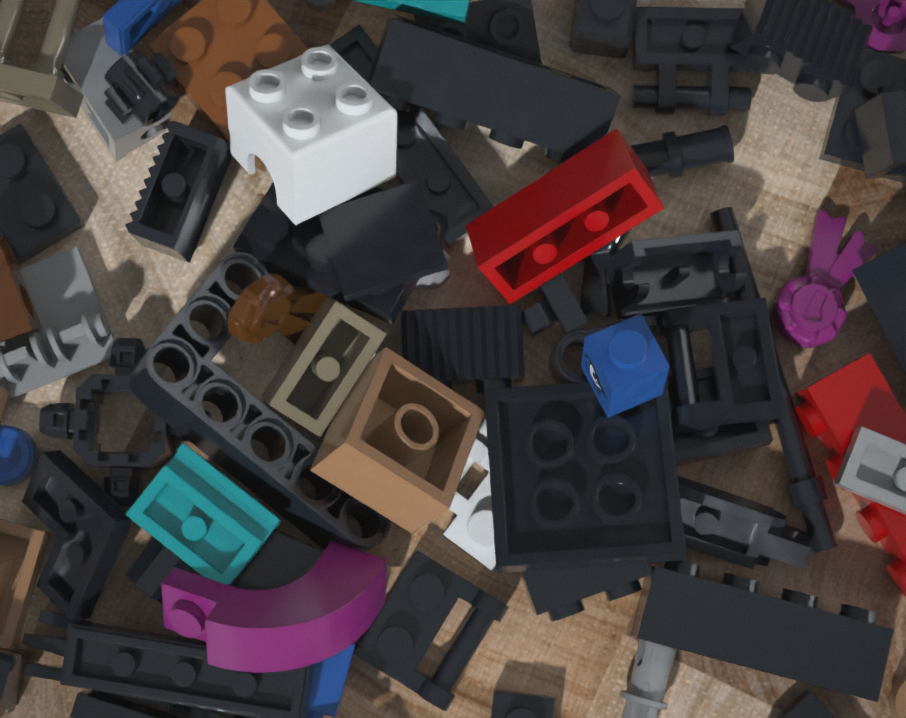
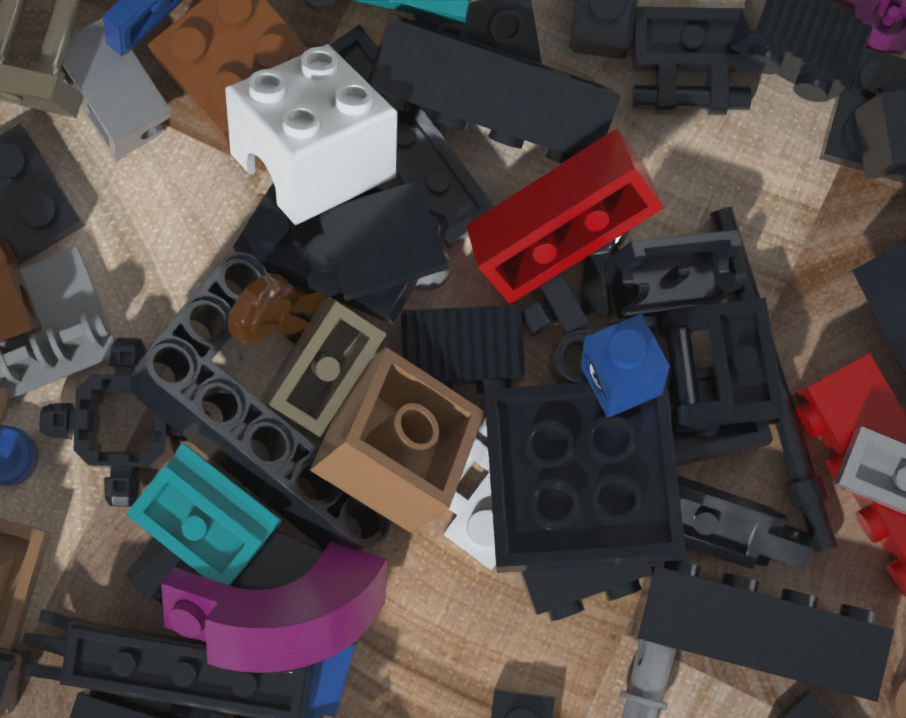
black plate [22,450,133,621] -> none
black gear [104,50,179,127] -> none
black brick [125,121,232,263] -> none
black plate [354,550,509,711] -> none
black pin [630,125,734,179] -> none
magenta piece [771,209,878,348] -> none

